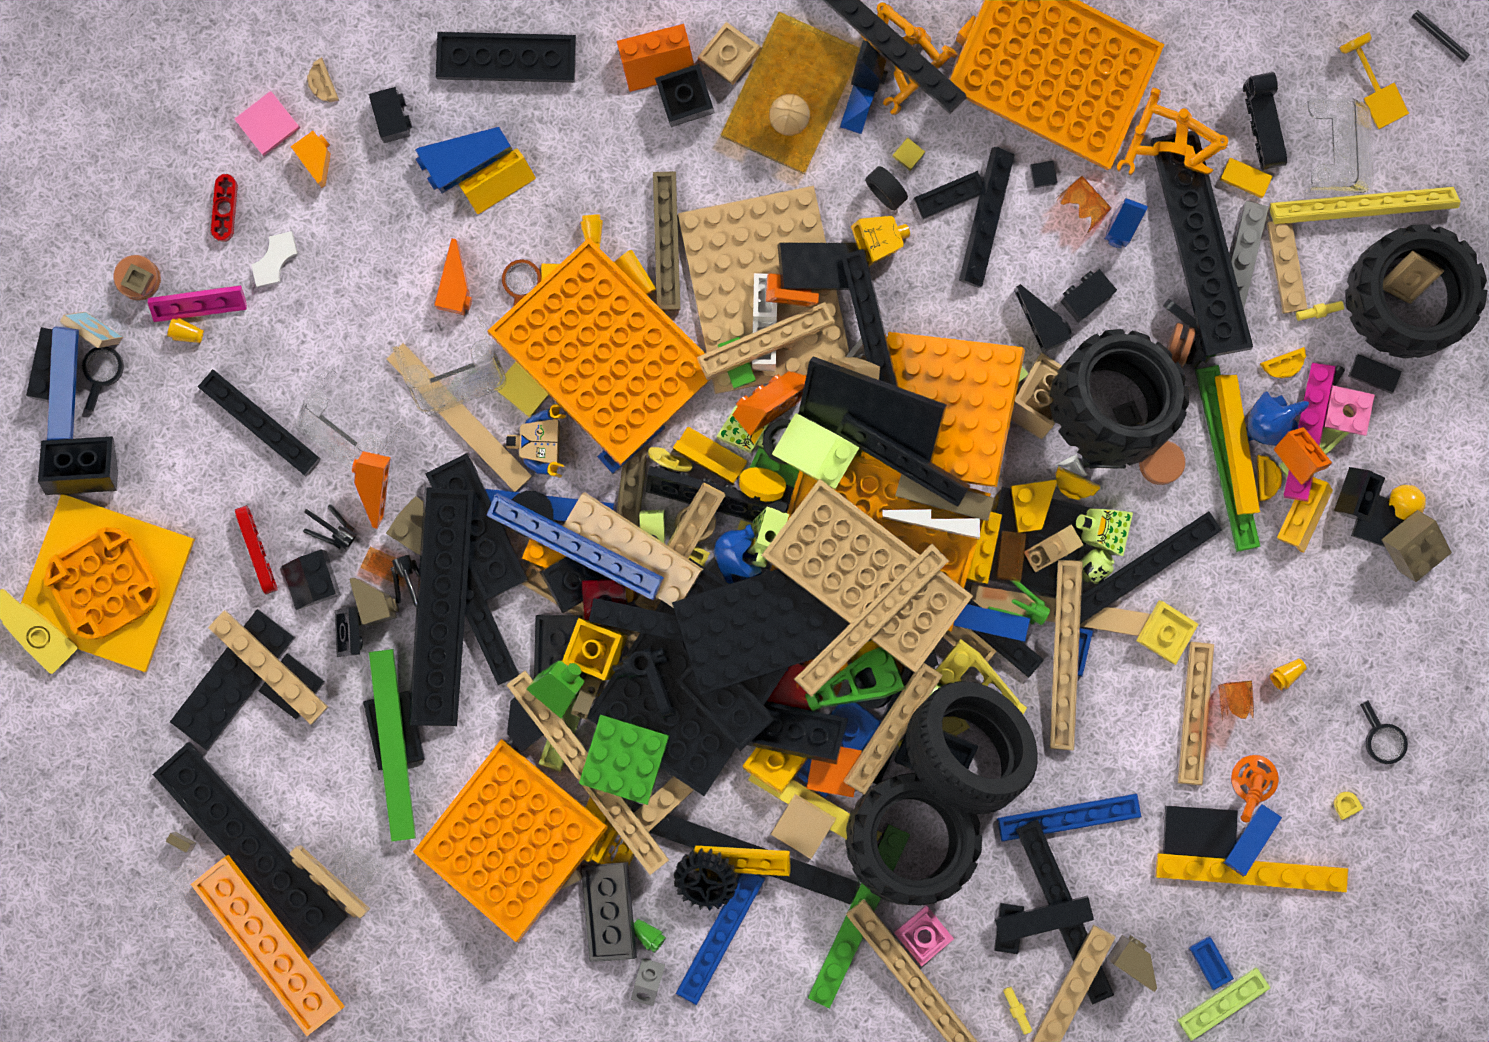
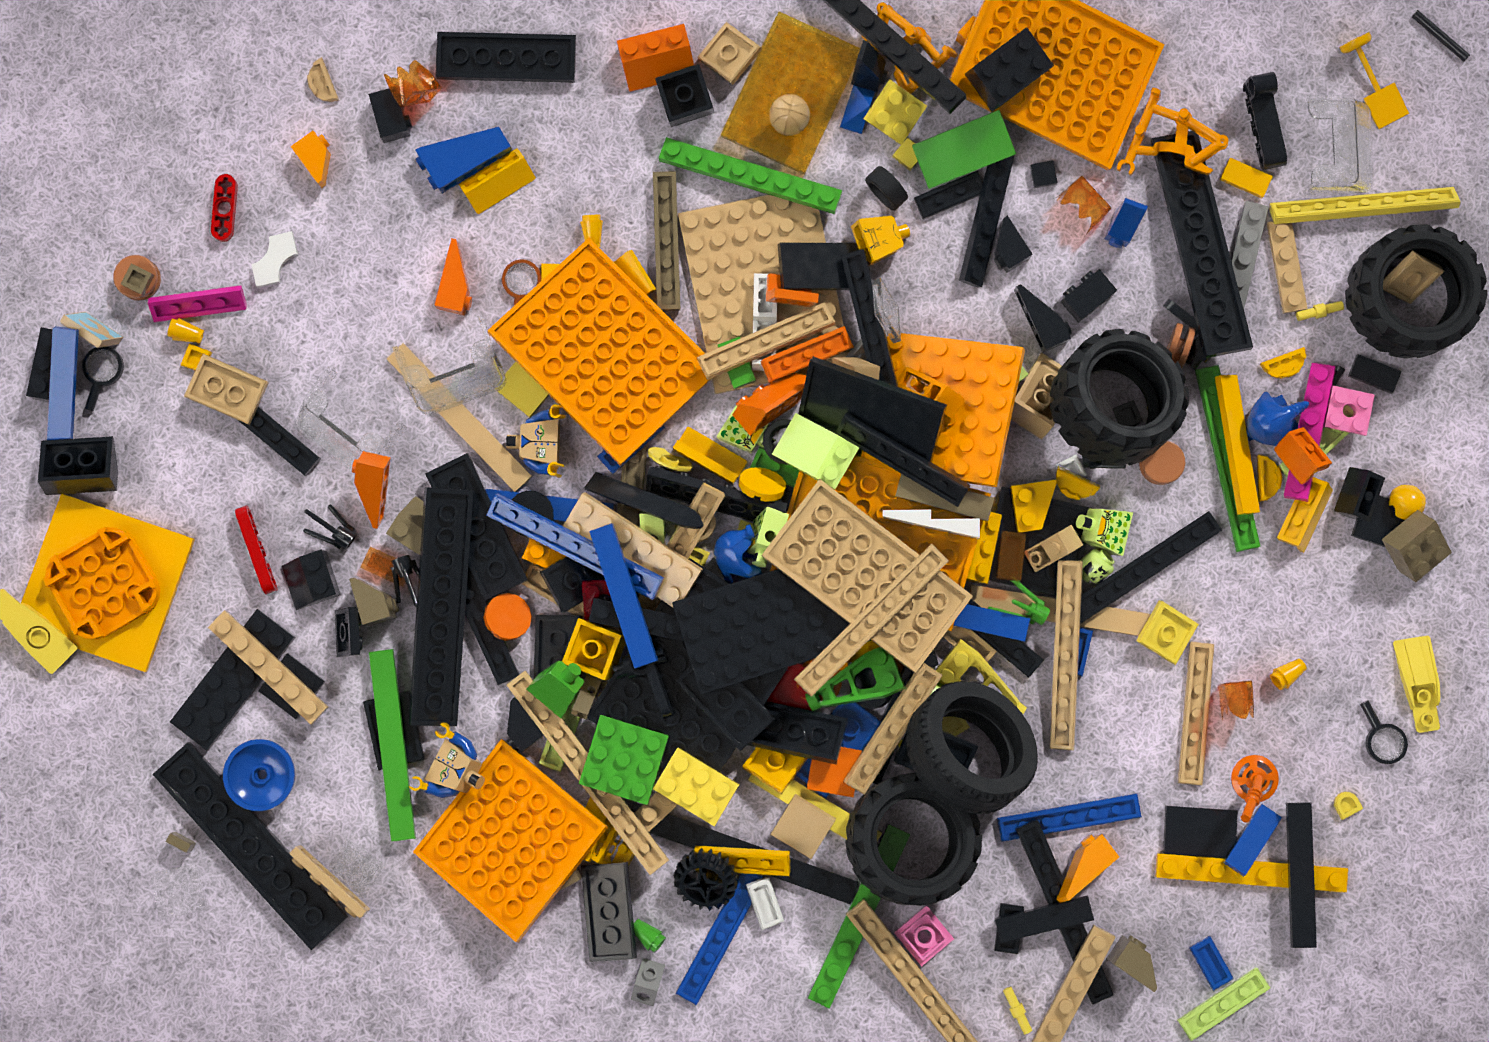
light orange plate [190,855,345,1036] -> none
bright pink tile [234,91,300,156] -> none
none -> yellow tile [181,343,212,371]
none -> tan tile [184,354,269,425]
none -> blue dish [223,739,295,811]
none -> clear orange piece [384,60,442,107]
none -> torso [409,723,485,798]
none -> orange tile [484,593,532,641]
none -> black piece [584,472,704,529]
none -> blue tile [589,523,658,668]
none -> light yellow plate [653,747,740,826]
none -> bright green plate [659,137,842,214]
none -> white tile [746,876,784,930]
none -> orange tile [760,326,854,383]
none -> light yellow plate [864,79,927,145]
none -> clear tile [872,278,901,343]
none -> light orange slope [897,366,965,419]
none -> bright green tile [912,109,1016,189]
none -> black brick [965,27,1054,112]
none -> black slope [994,215,1033,273]
none -> light orange slope [1057,834,1119,903]
none -> black tile [1286,802,1317,948]
none -> light yellow piece [1393,636,1440,733]

